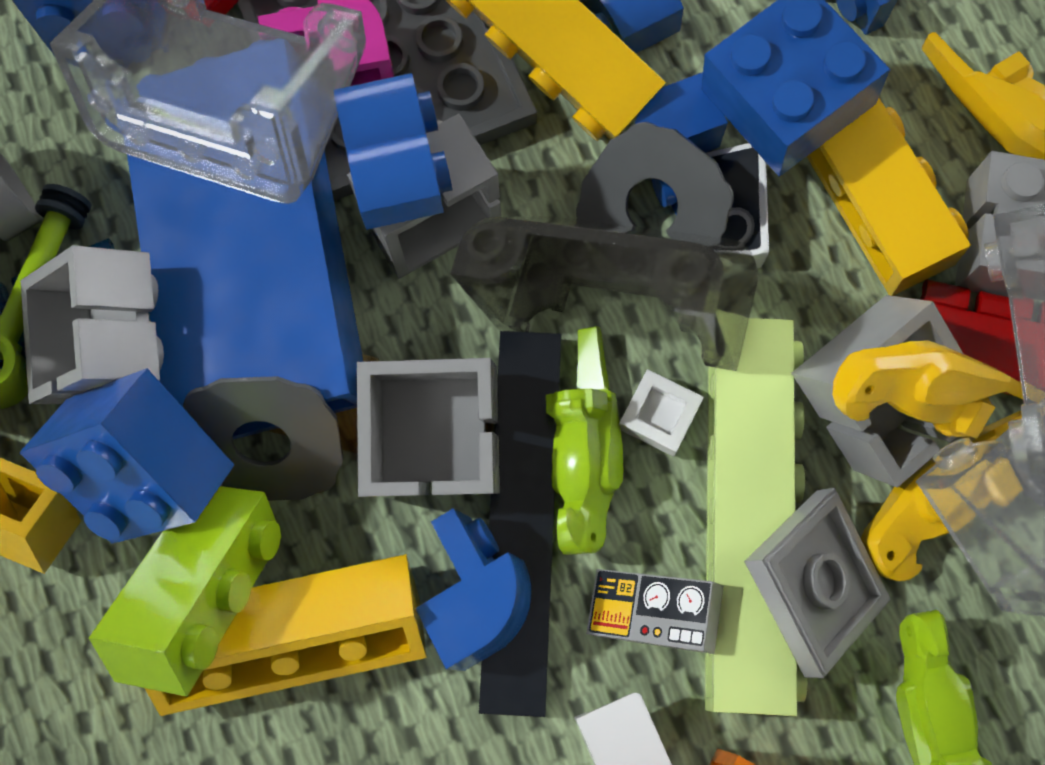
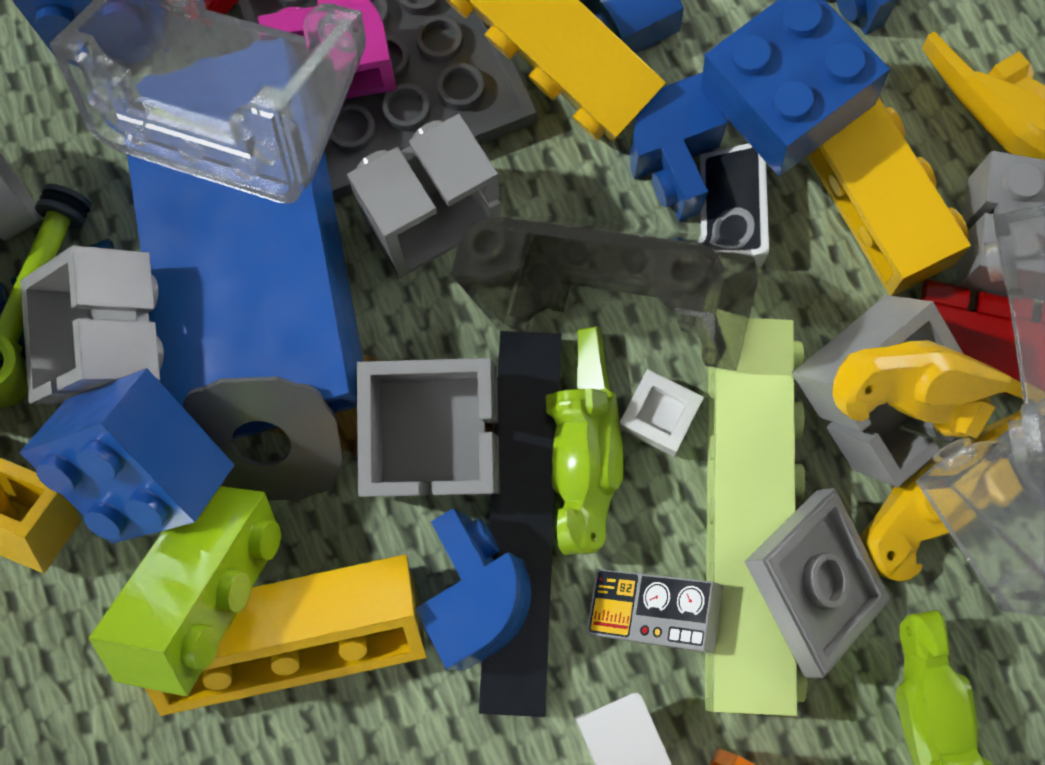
blue brick [333,73,453,230] -> none
dark grey piece [576,122,734,288] -> none

